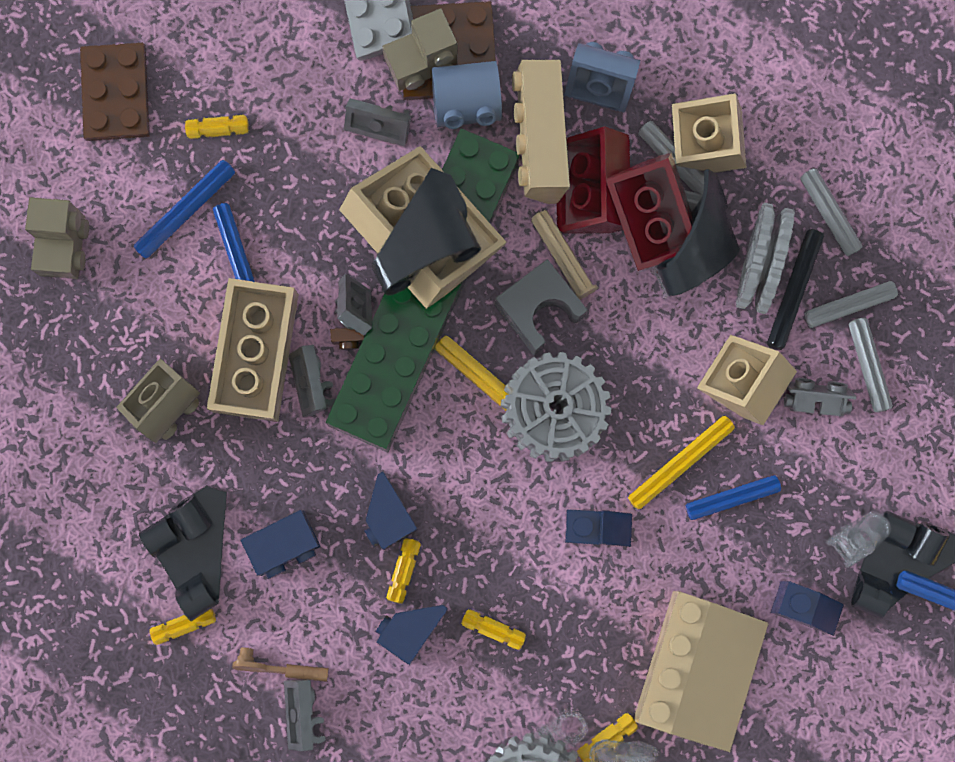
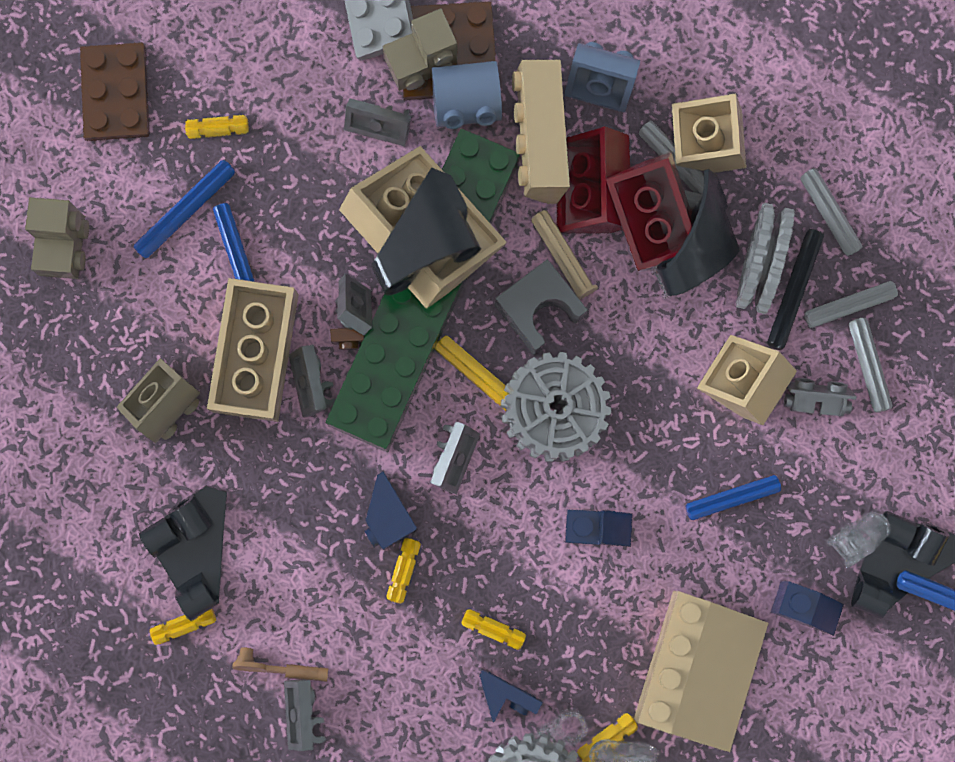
dark blue brick [240,510,321,579] -> none
dark blue slope [375,604,448,665] -> none
yellow axle [628,416,735,509] -> none
none -> flat silver plate [430,422,480,495]
none -> dark blue slope [479,668,543,723]

